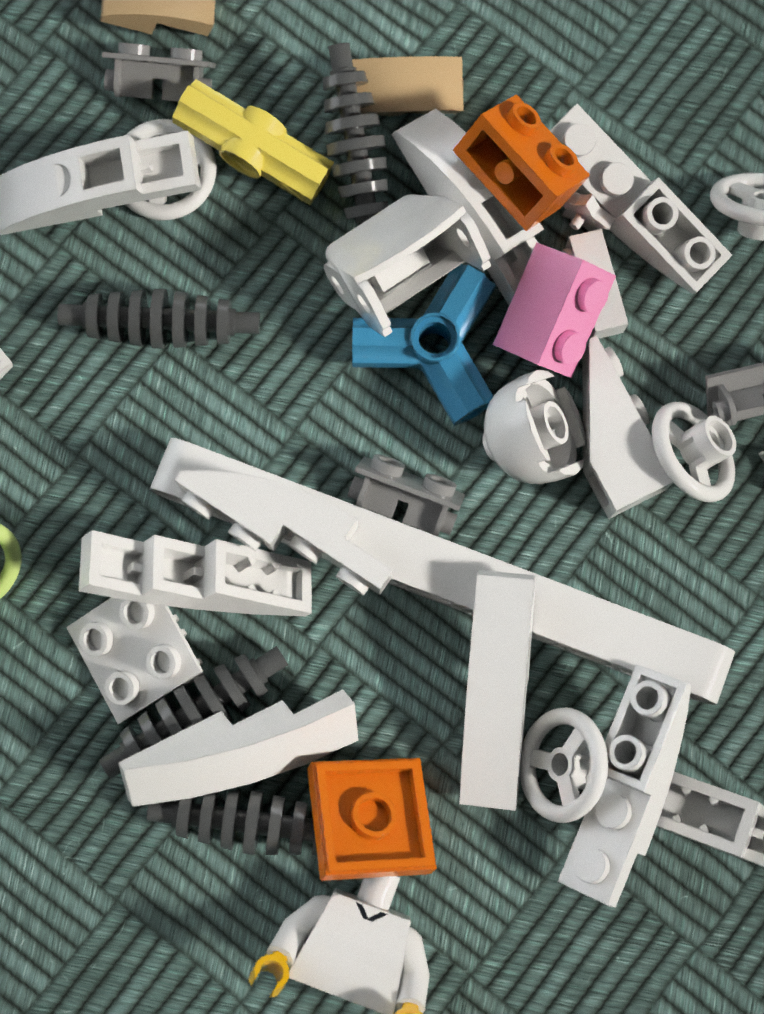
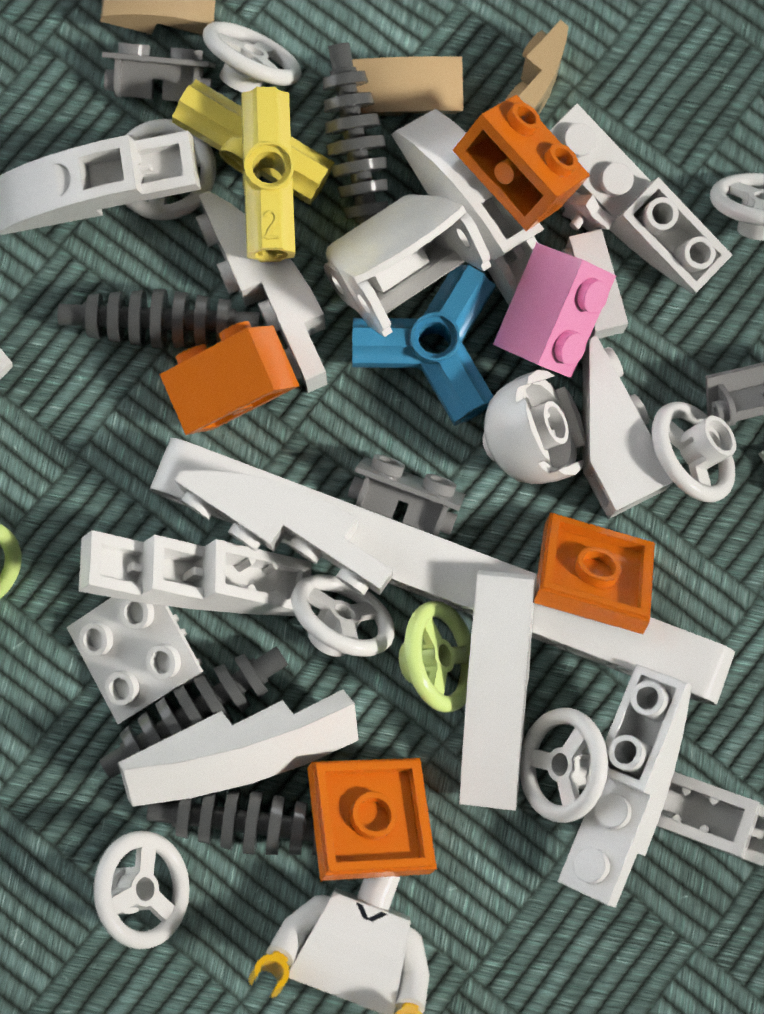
none -> white piece [94,830,190,949]
none -> orange brick [159,321,300,435]
none -> white slope [196,191,327,393]
none -> white piece [203,21,302,93]
none -> light yellow piece [241,87,296,262]
none -> white piece [291,574,395,657]
none -> yellowish green piece [399,601,471,713]
none -> tan slope [506,20,569,115]
none -> orange tile [533,513,655,634]

